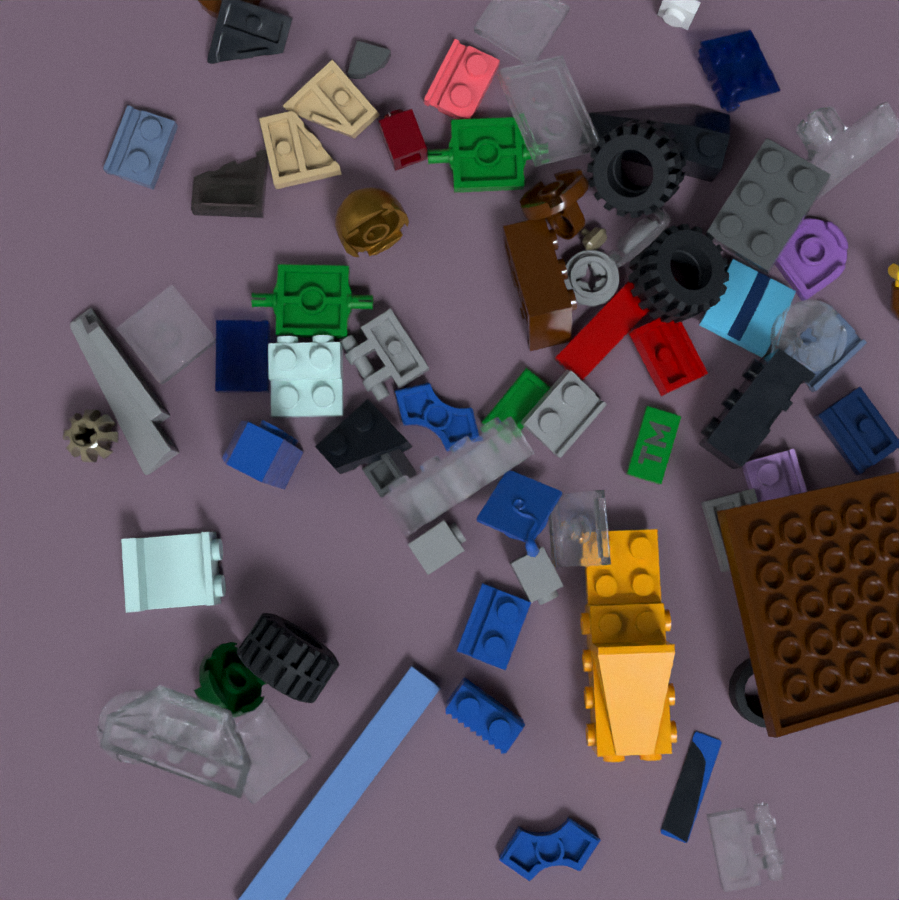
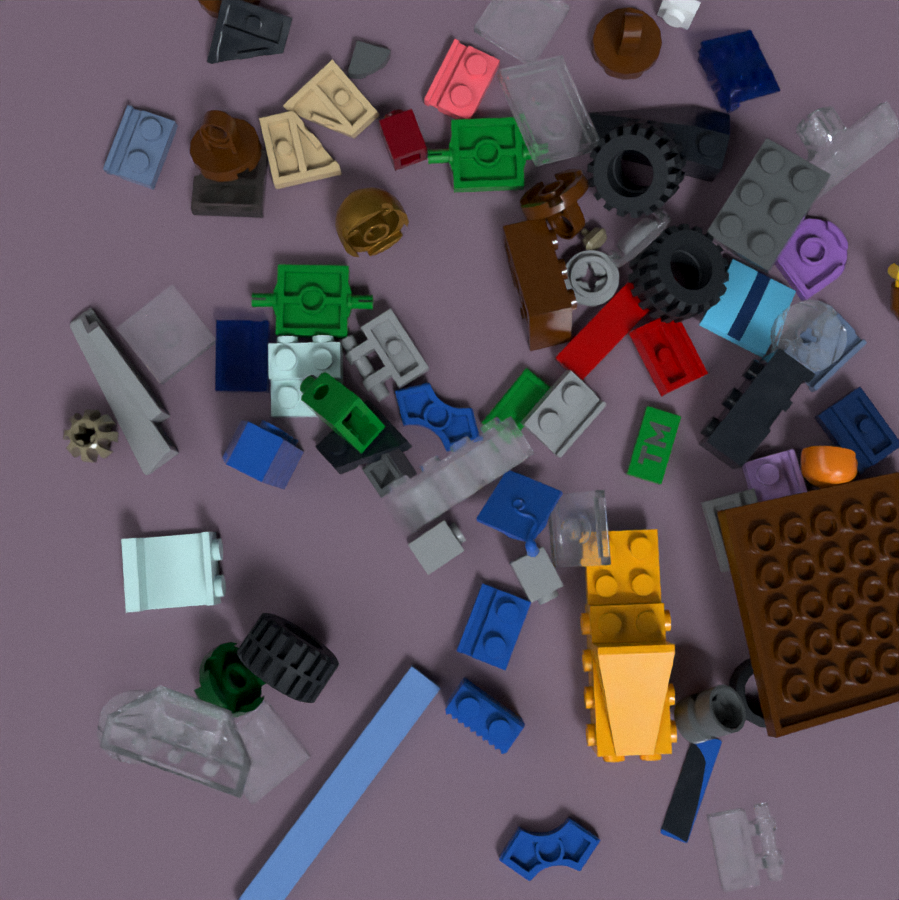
none -> reddish brown tile [190,110,262,182]
none -> green torso [300,372,385,454]
none -> reddish brown tile [591,7,662,80]
none -> dark grey wheel [674,684,746,744]
none -> orange hair [800,446,858,488]

